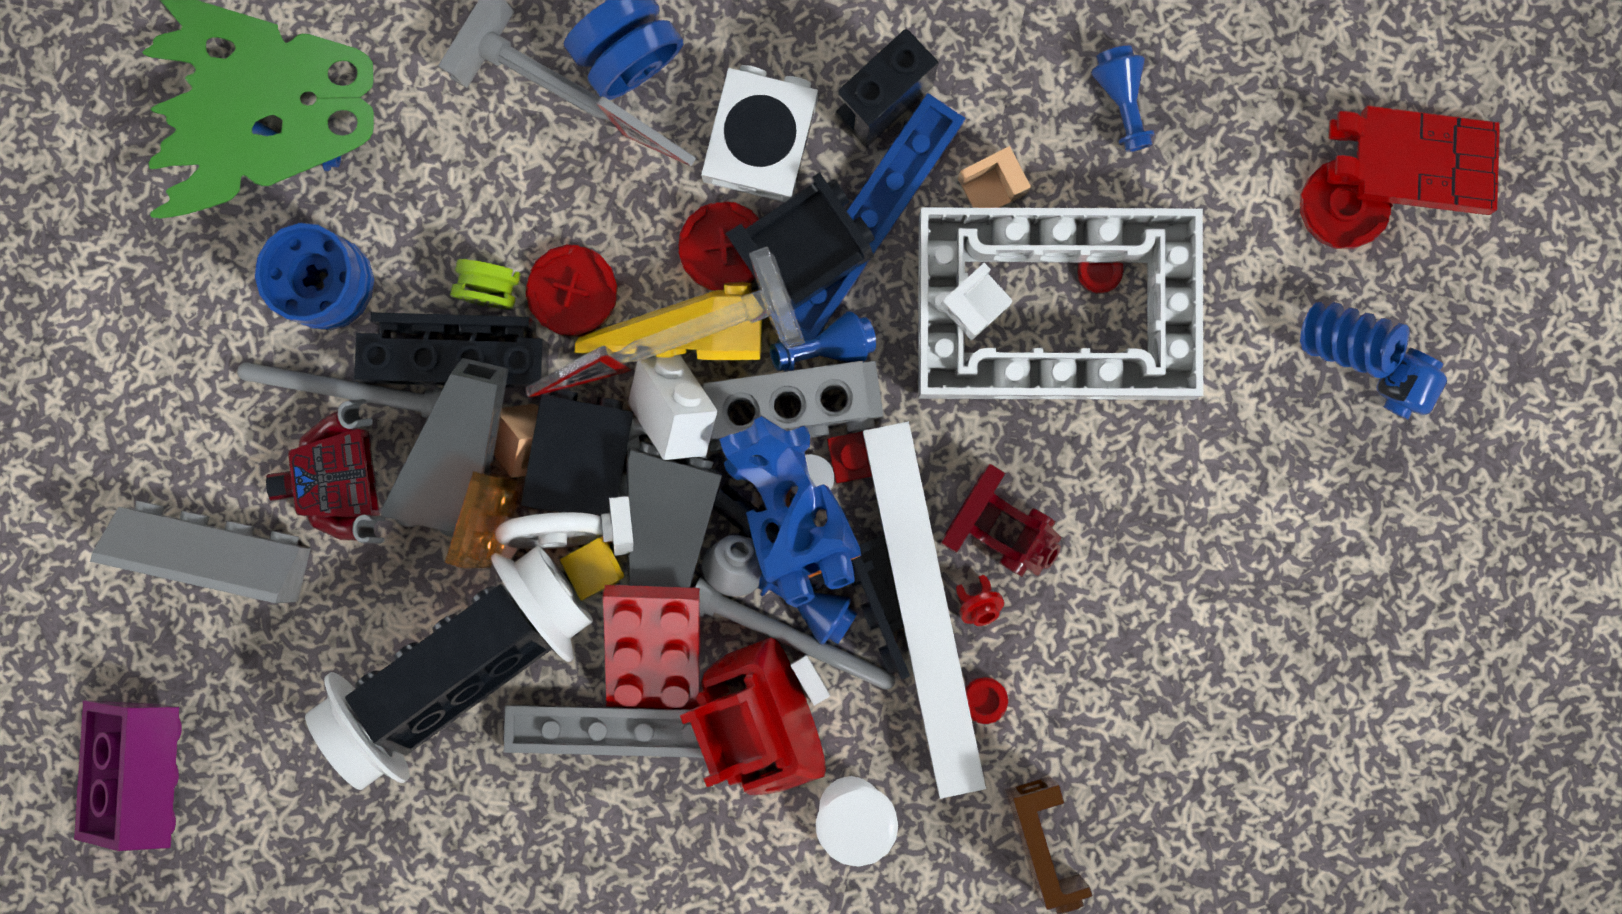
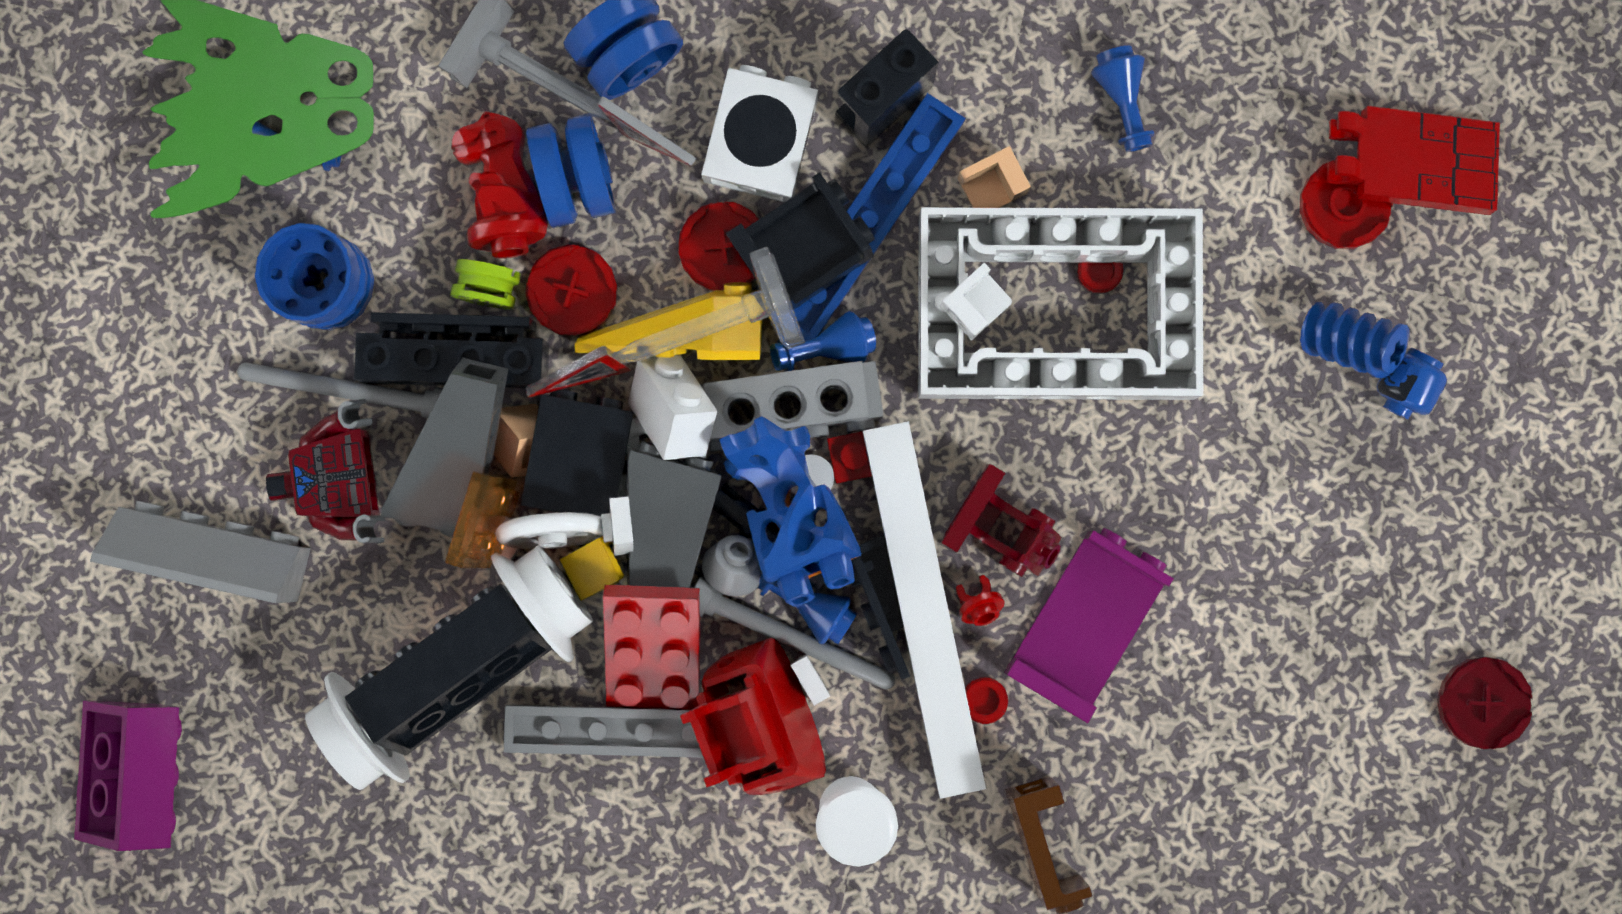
none -> red animal [451,112,548,259]
none -> blue wheel [526,113,616,228]
none -> magenta panel [1004,527,1174,723]
none -> dark red tile [1437,656,1533,749]

